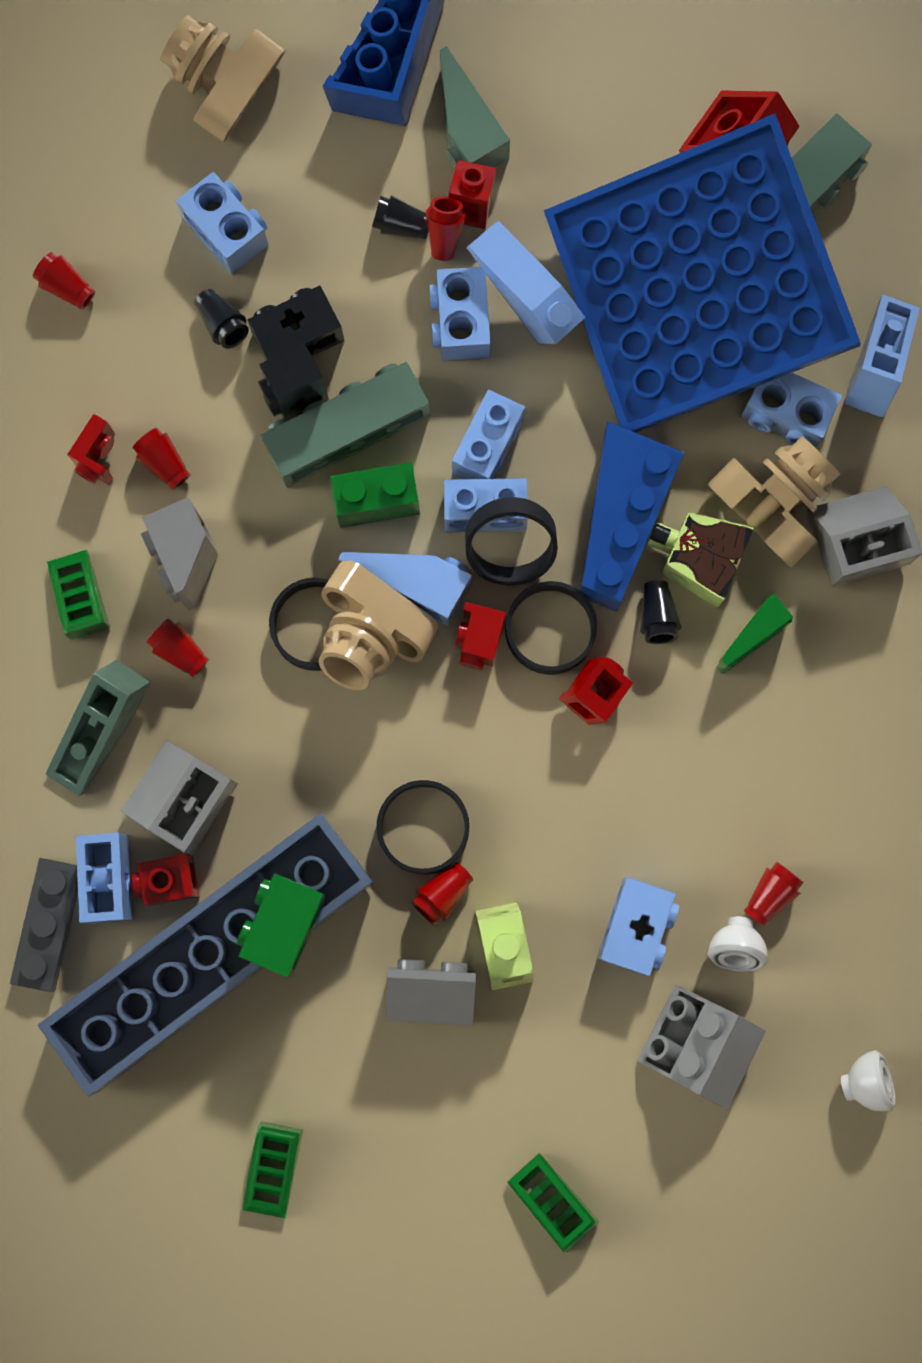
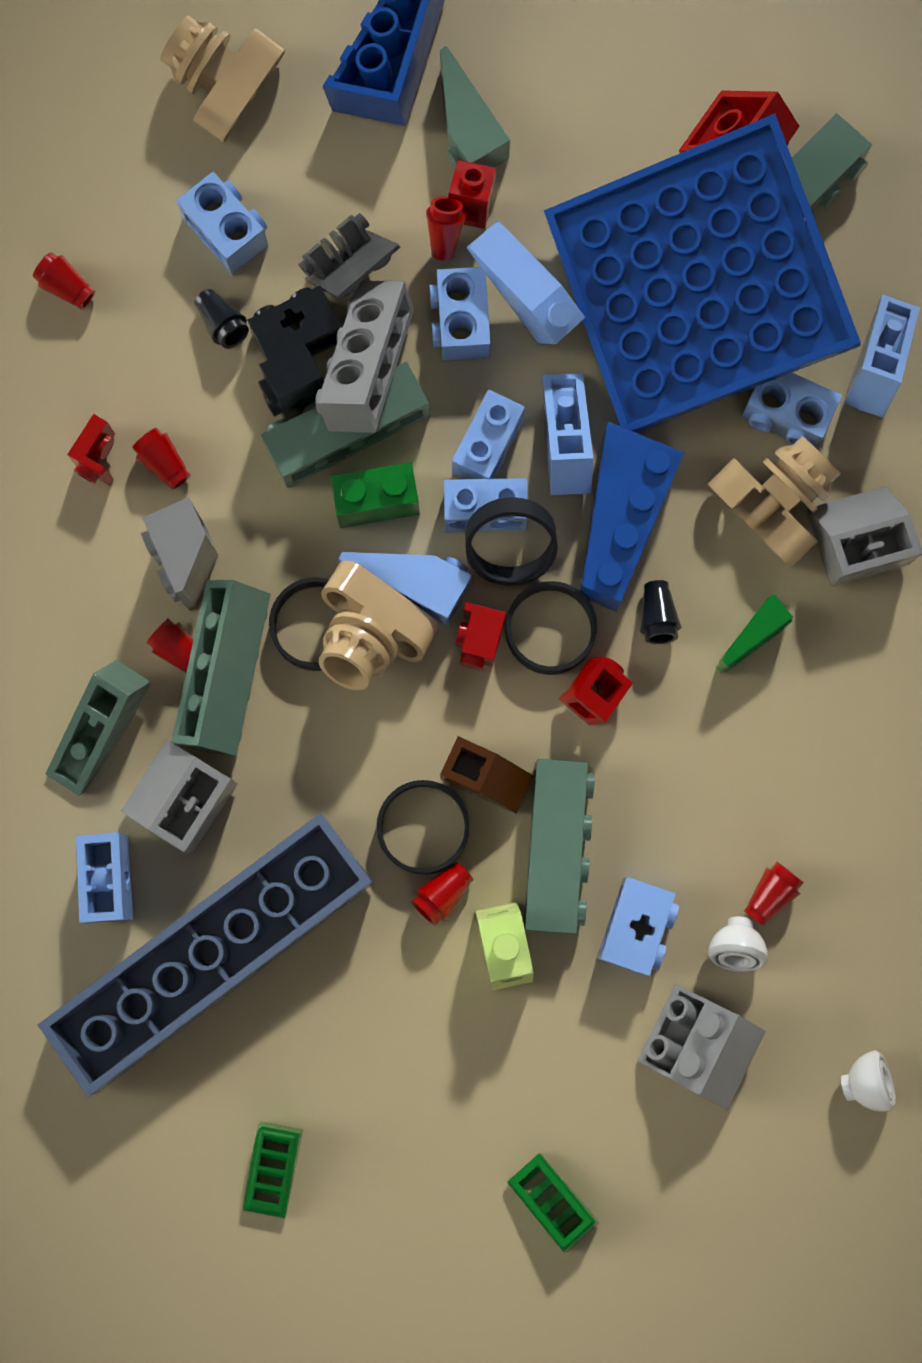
dark grey plate [9,858,78,992] -> none
green slope [47,550,111,640] -> none
red brick [131,853,200,906] -> none
green brick [236,873,327,978] -> none
black cone [372,195,428,240] -> none
light grey slope [386,959,476,1026] -> none
torso [647,513,754,608] -> none
none -> sand green brick [171,580,271,756]
none -> dark grey hinge [299,213,401,300]
none -> light grey brick [315,281,414,433]
none -> reddish brown slope [440,736,534,814]
none -> sand green brick [524,759,595,934]
none -> light blue slope [543,373,593,495]

